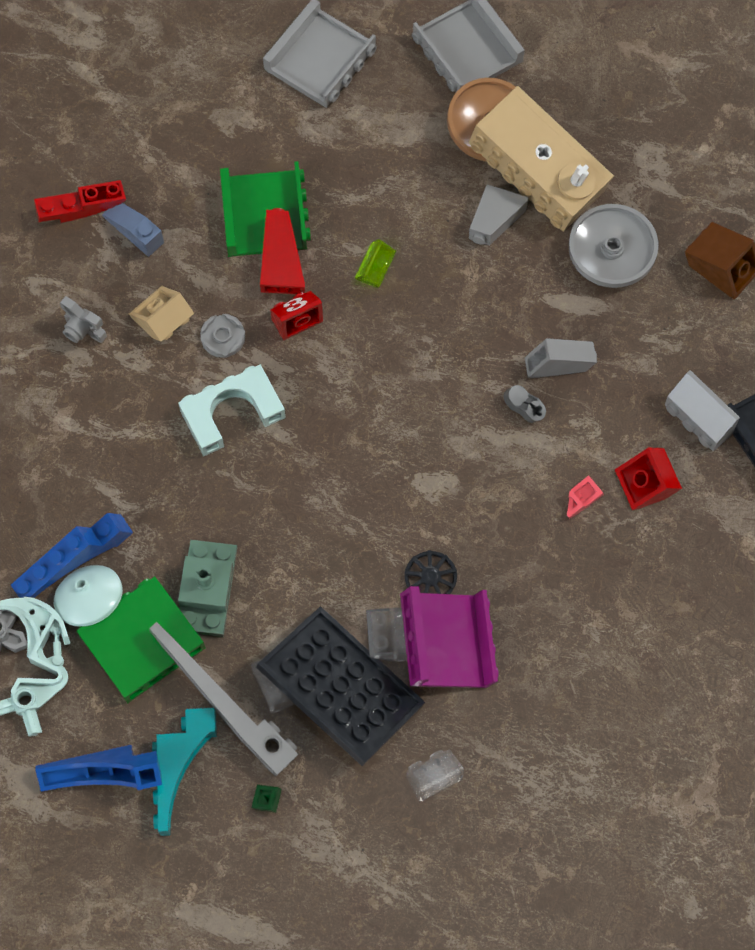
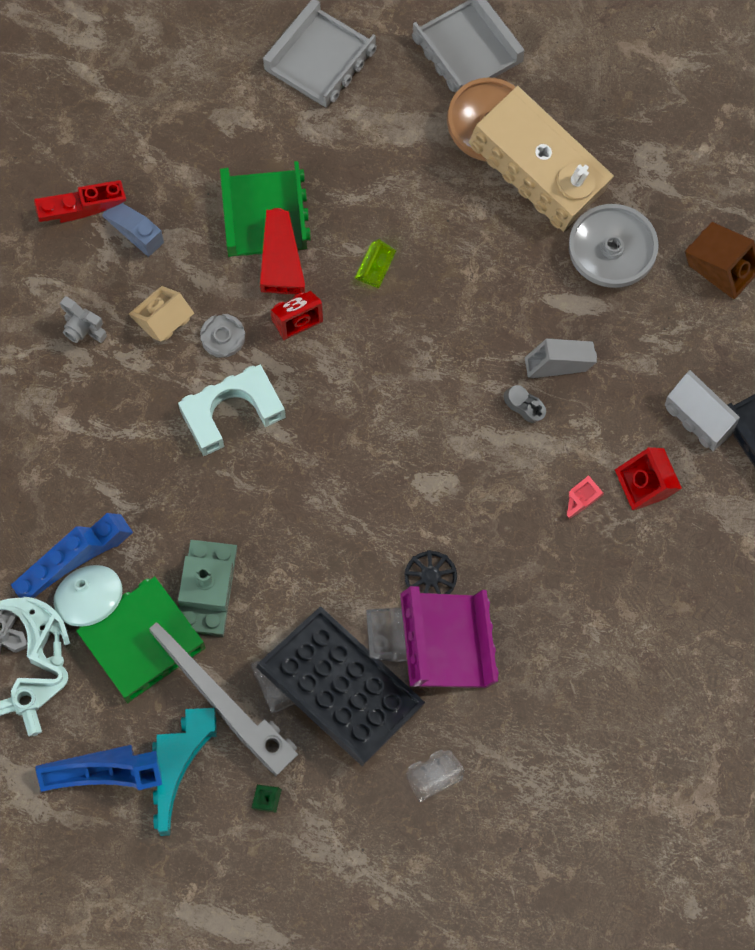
light grey slope [469,184,529,245] -> none

